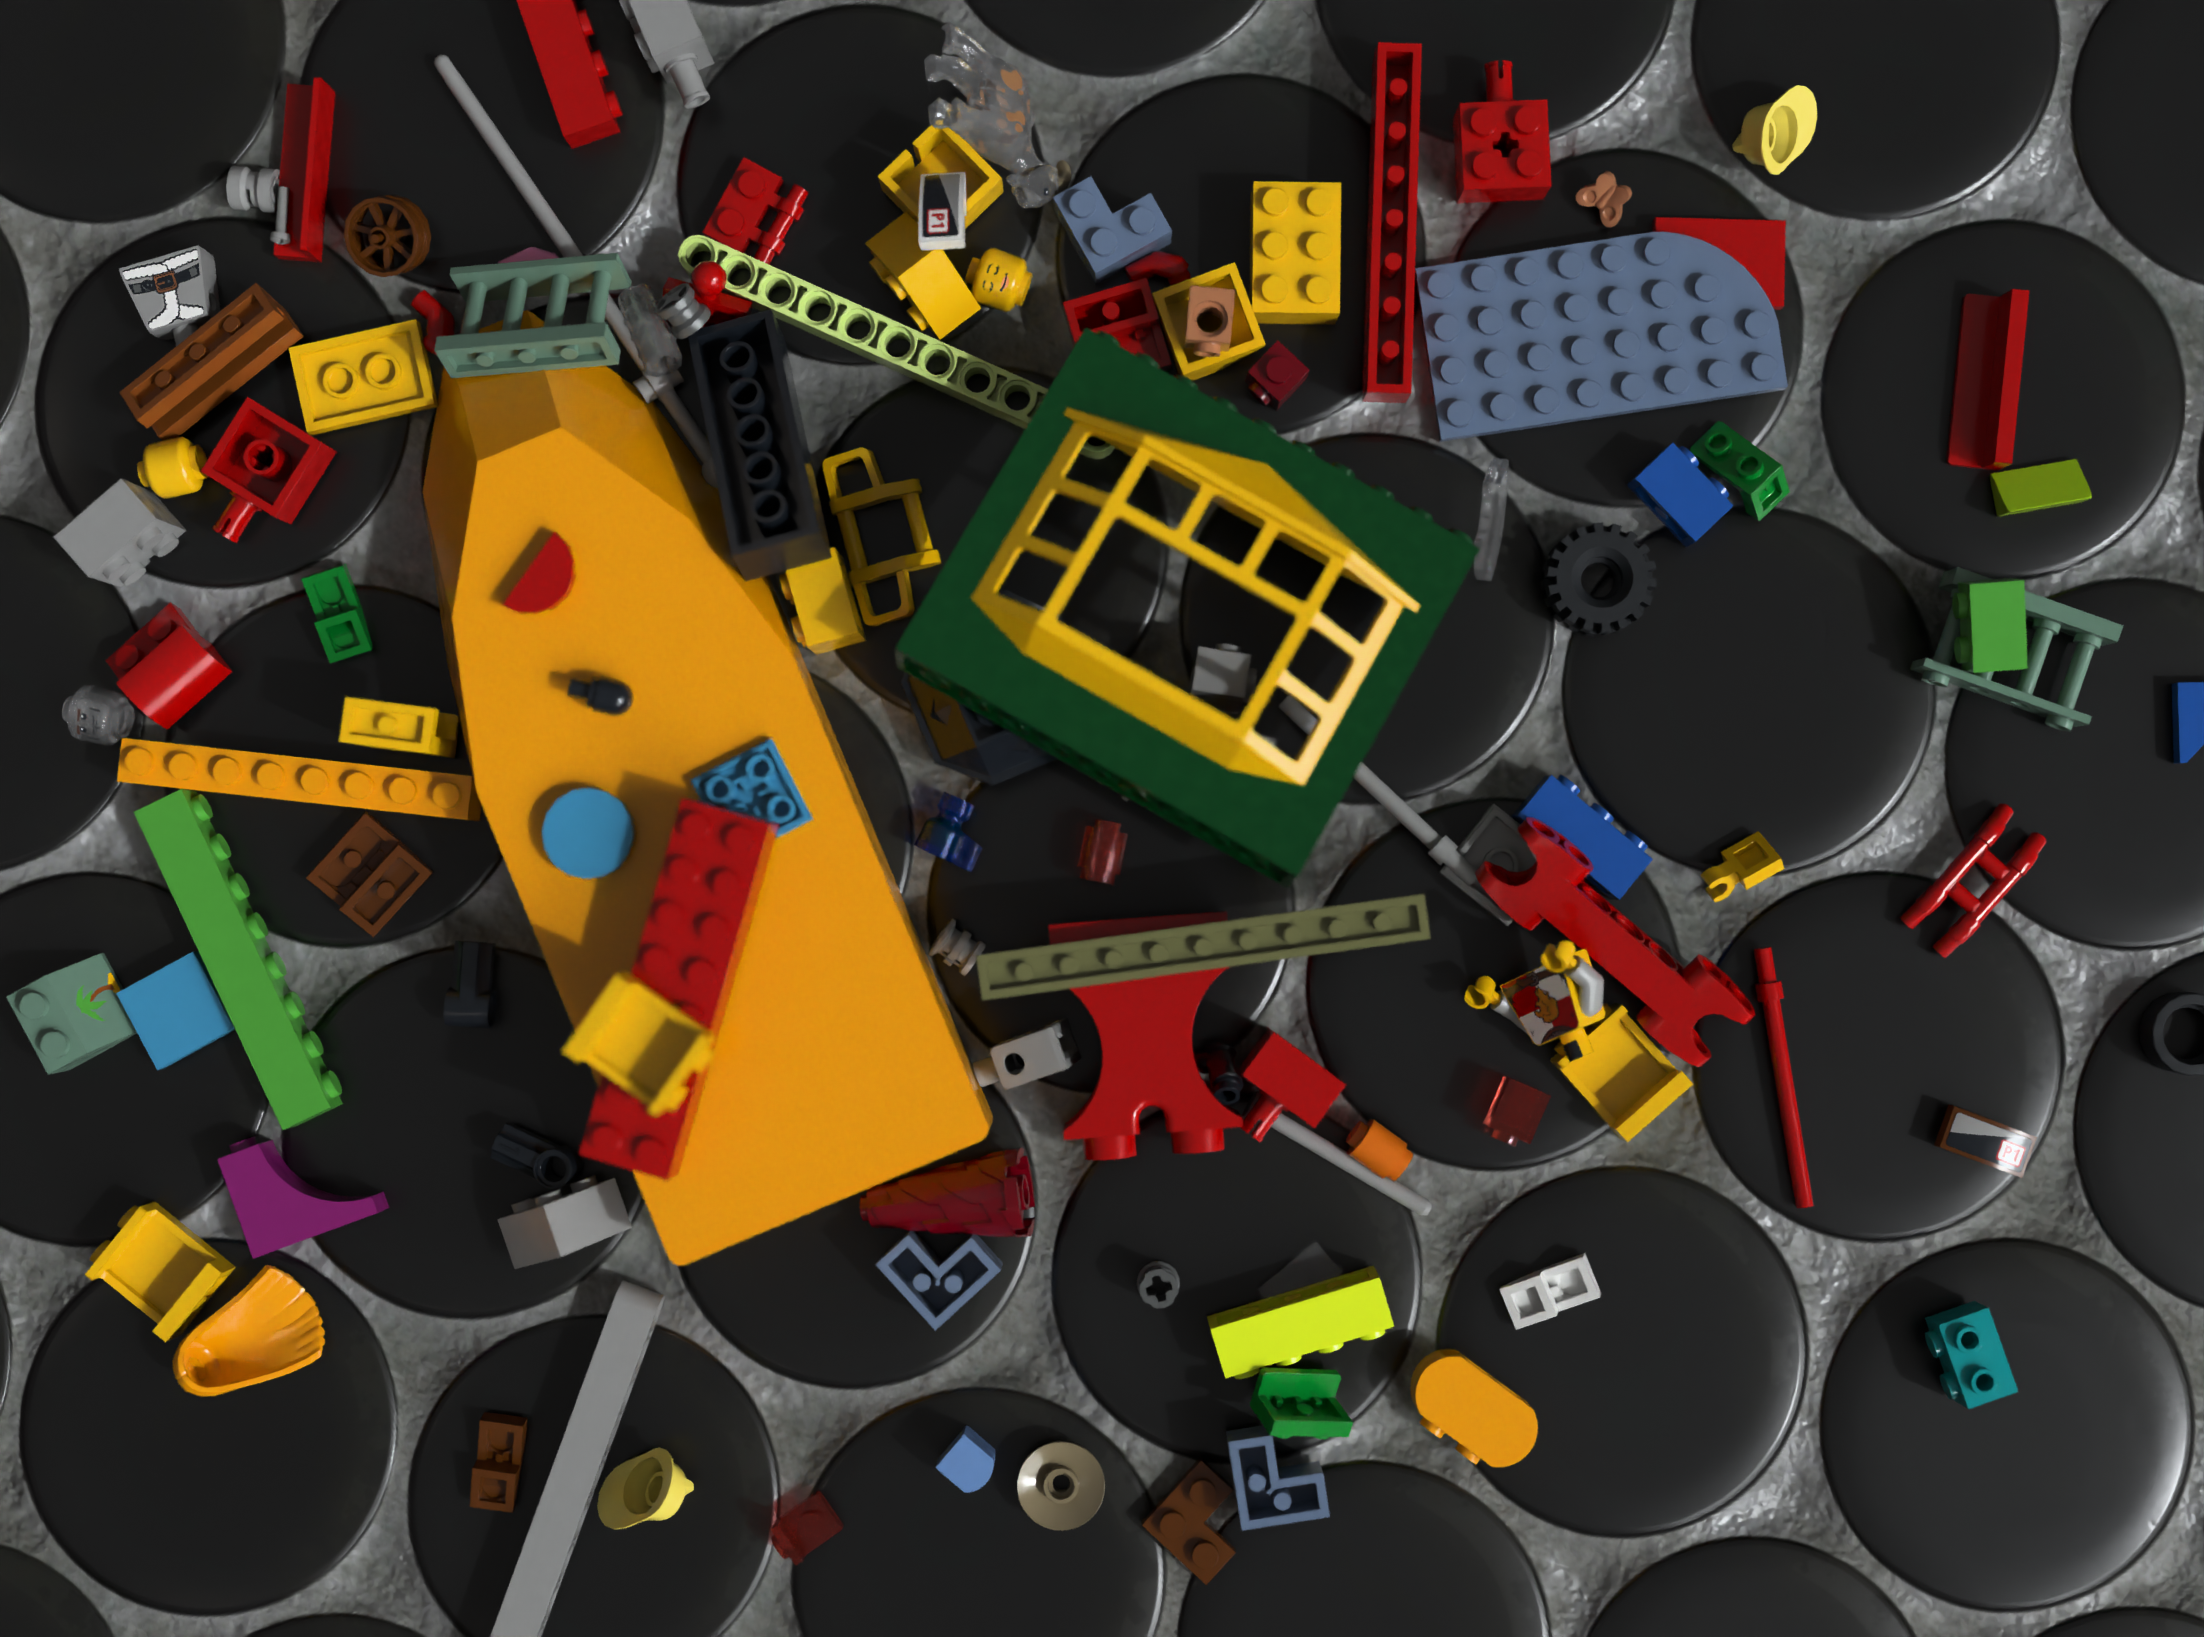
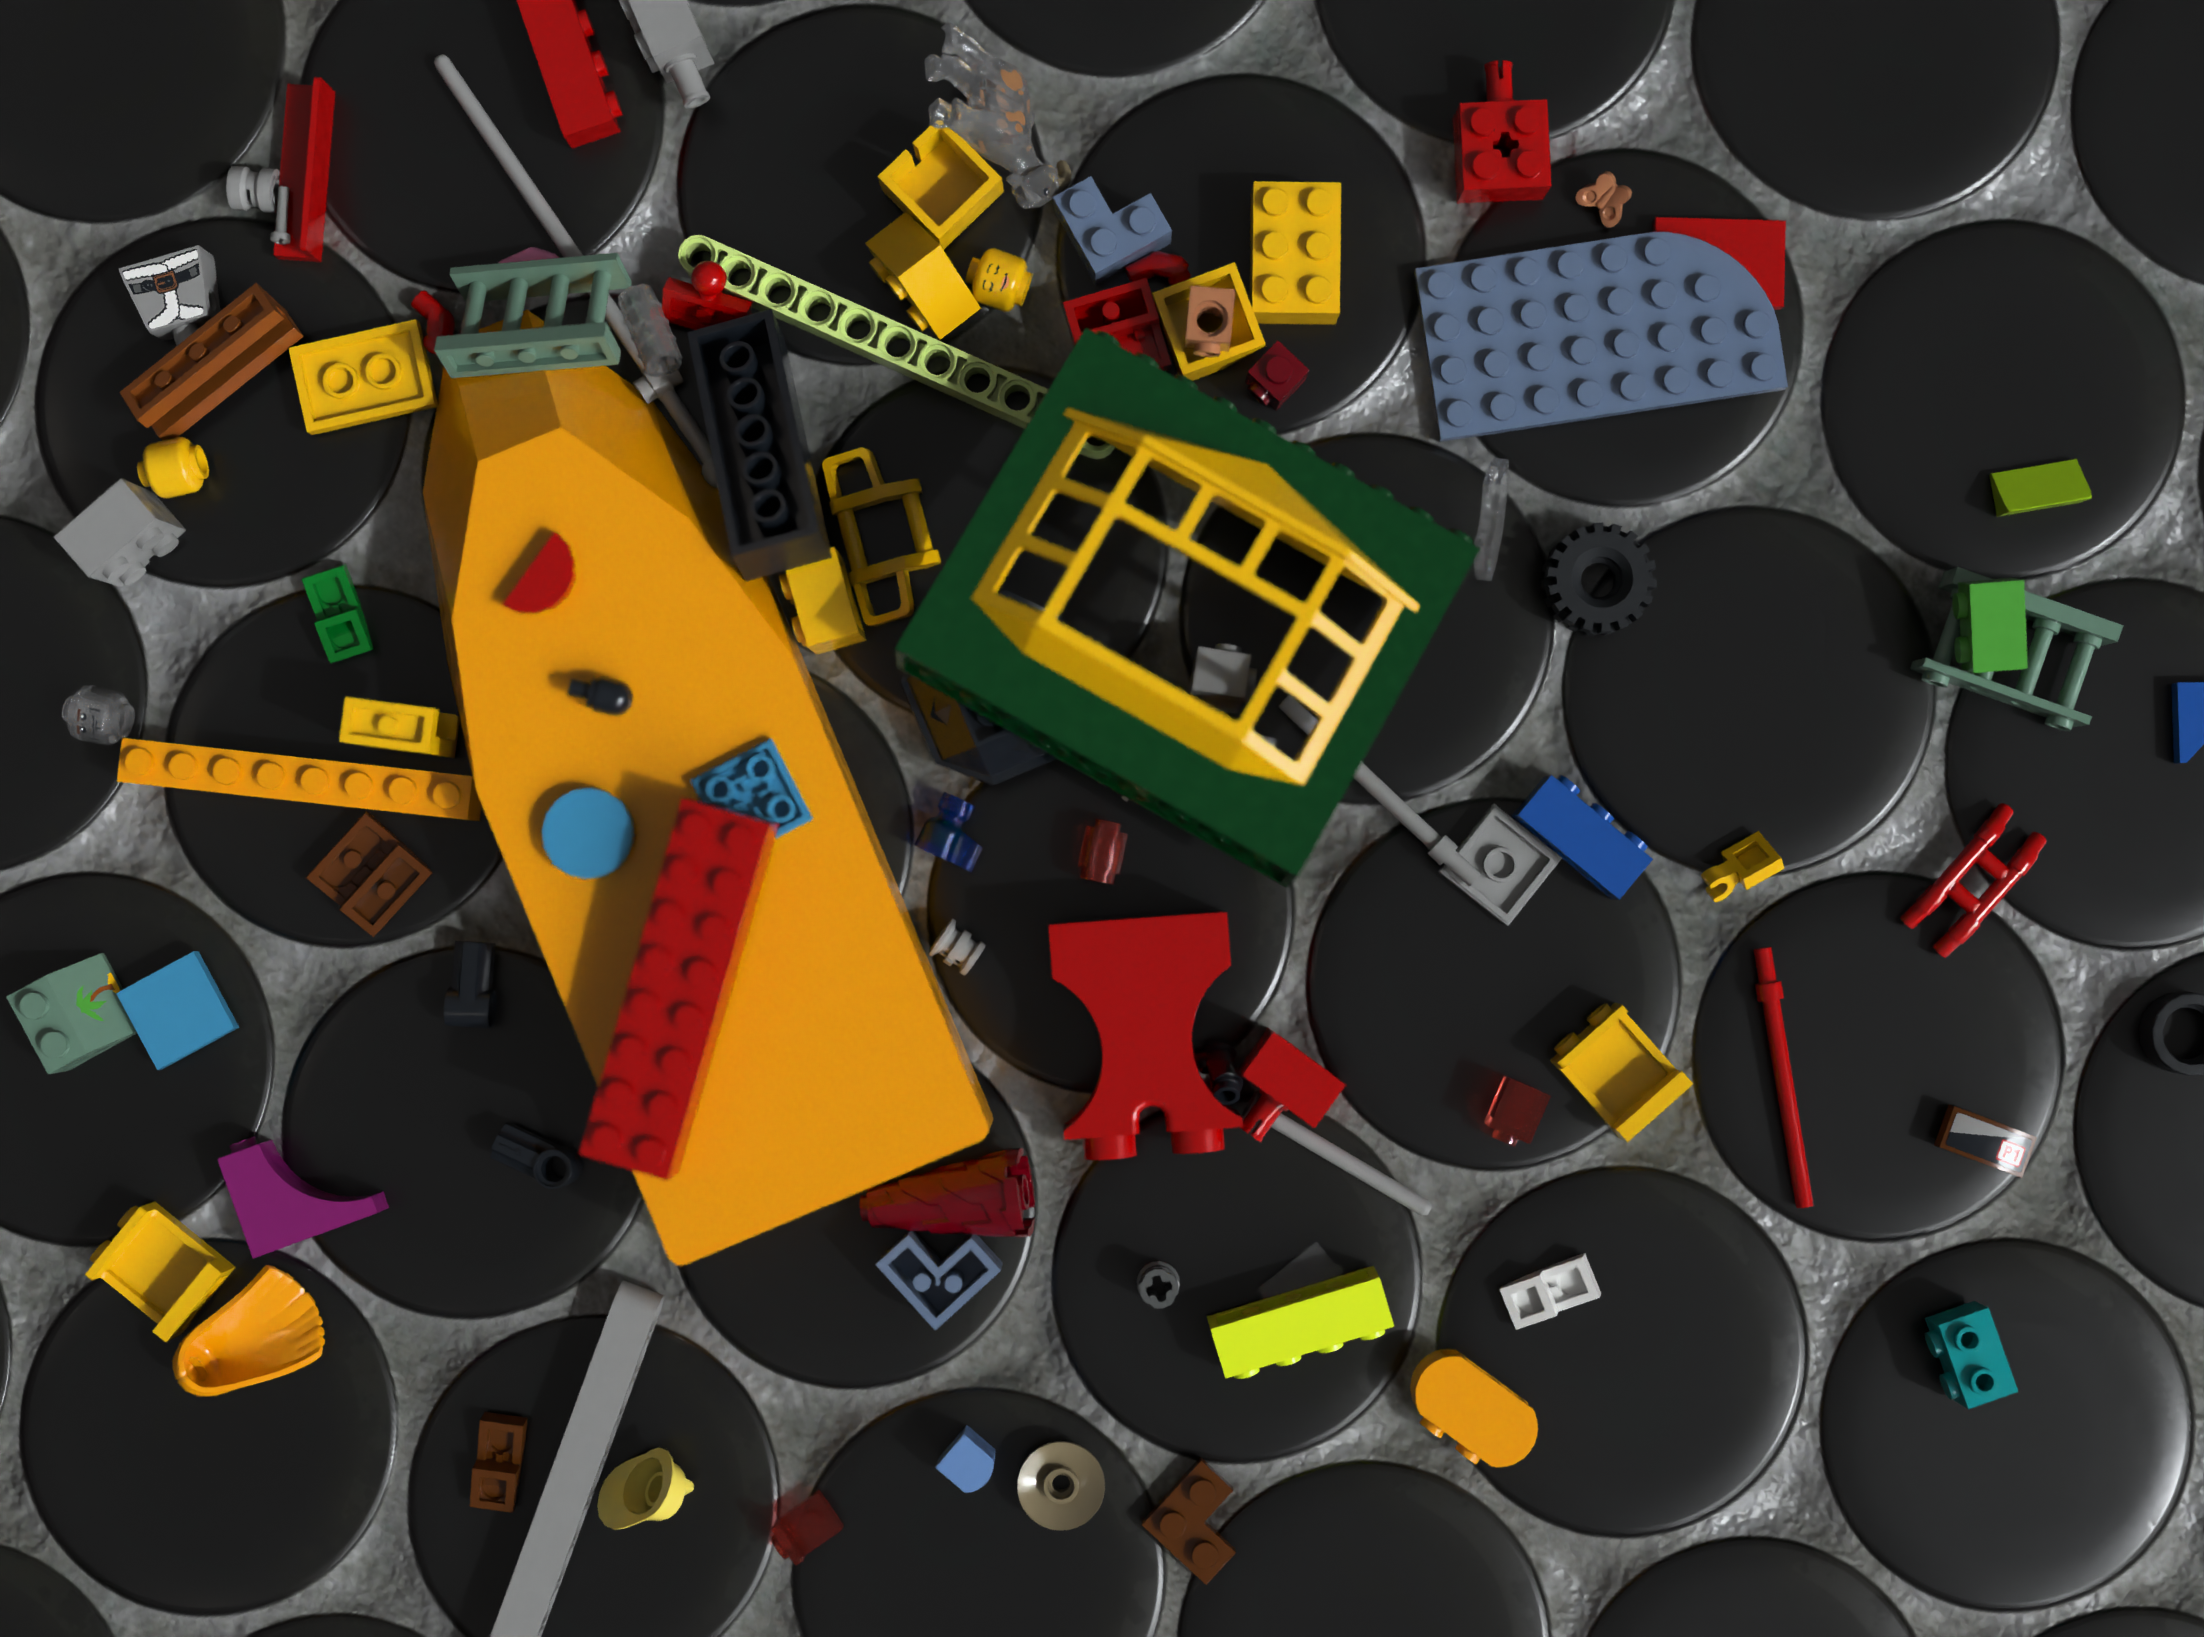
red brick [105,602,232,730] -> none
bright green brick [134,789,343,1130] -> none
red brick [201,397,337,543] -> none
reddish brown wheel [344,194,431,277] -> none
light grey brick [497,1175,632,1269] -> none
yellow panel [562,971,717,1117] -> none
dark grey wheel [655,283,711,339] -> none
red plate [702,157,809,265] -> none
slope [918,172,967,251] -> none
light grey torso [973,1018,1082,1090] -> none
olive plate [976,894,1431,1000] -> none
sand blue brick [1226,1425,1330,1531] -> none
green bracket [1250,1368,1353,1439] -> none
orange brick [1346,1119,1413,1182] -> none
red brick [1362,42,1422,403] -> none
torso [1464,941,1605,1062] -> none
red piece [1475,817,1756,1067] -> none
blue brick [1627,443,1734,547] -> none
green bracket [1690,421,1790,521] -> none
light yellow piece [1732,85,1817,175] -> none
red panel [1946,289,2030,471] -> none

